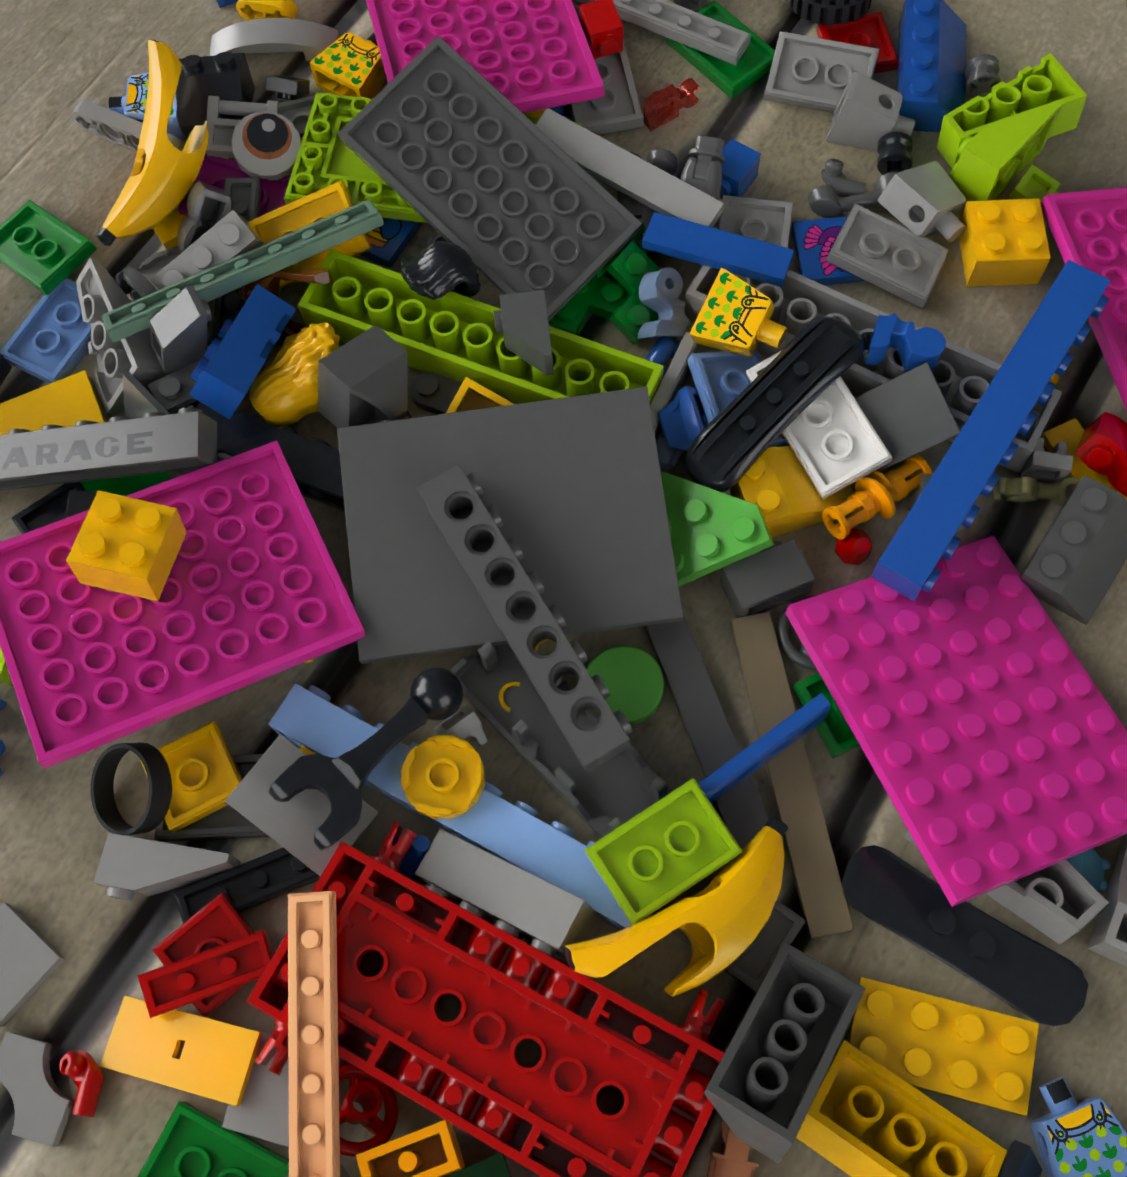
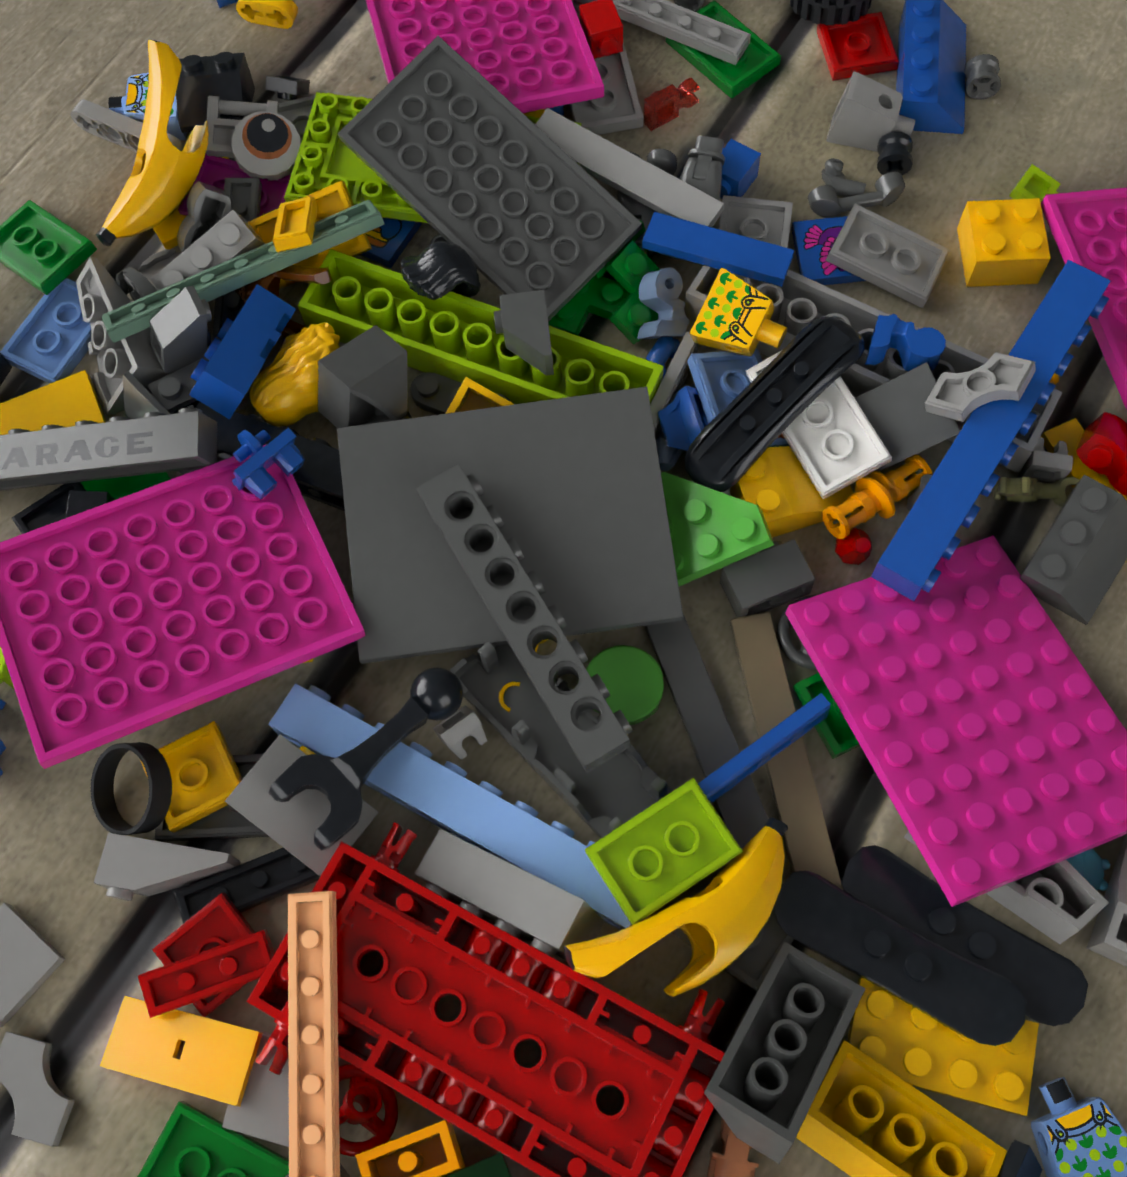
red arm [59,1050,104,1117] -> none
yellow brick [66,490,187,601] -> none
light grey slope [210,18,340,61] -> none
yellow torso [309,32,387,99] -> none
blue rock [399,835,430,879] -> none
yellow tile [401,735,485,819] -> none
light grey tile [764,31,879,113] -> none
light grey torso [877,161,966,242] -> none
lime wedge [937,52,1087,168] -> none
lime slope [949,100,1063,205] -> none
none -> blue hips [232,427,305,500]
none -> yellow tile [272,196,318,252]
none -> black piece [774,870,1027,1046]
none -> light grey tile [924,352,1036,422]

